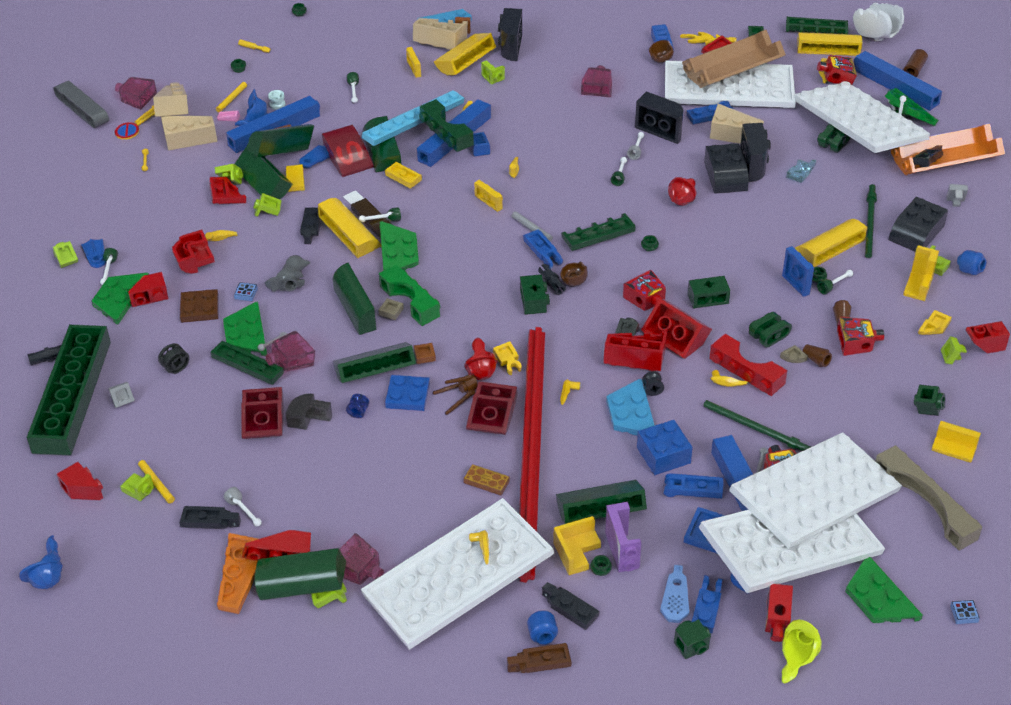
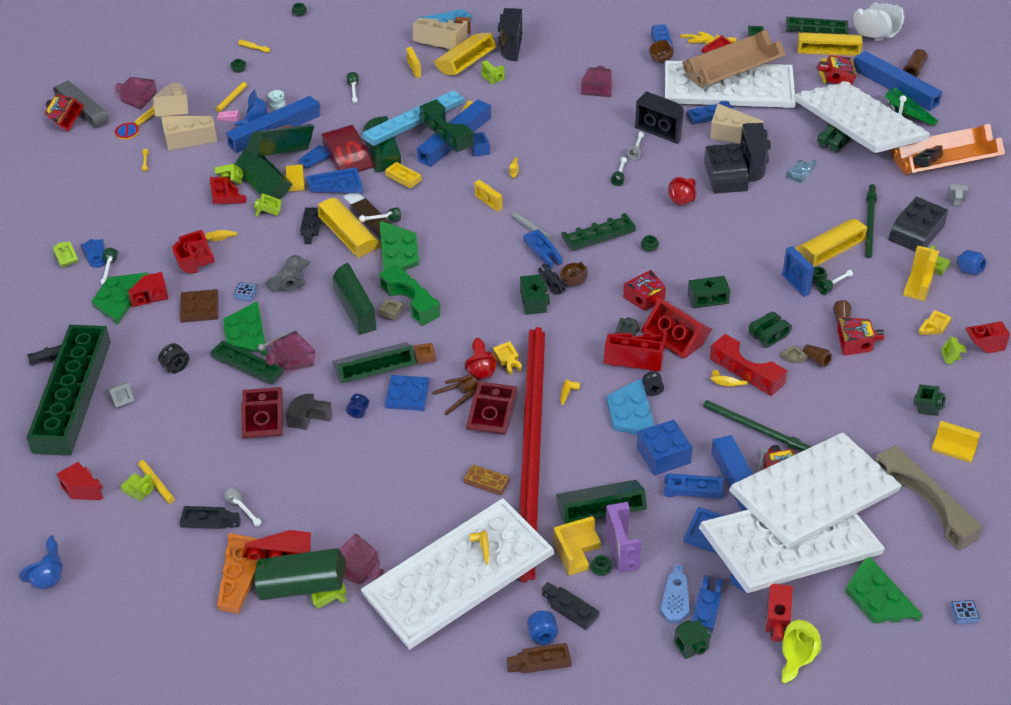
none -> red torso [45,94,84,132]
none -> blue wing [306,167,364,193]

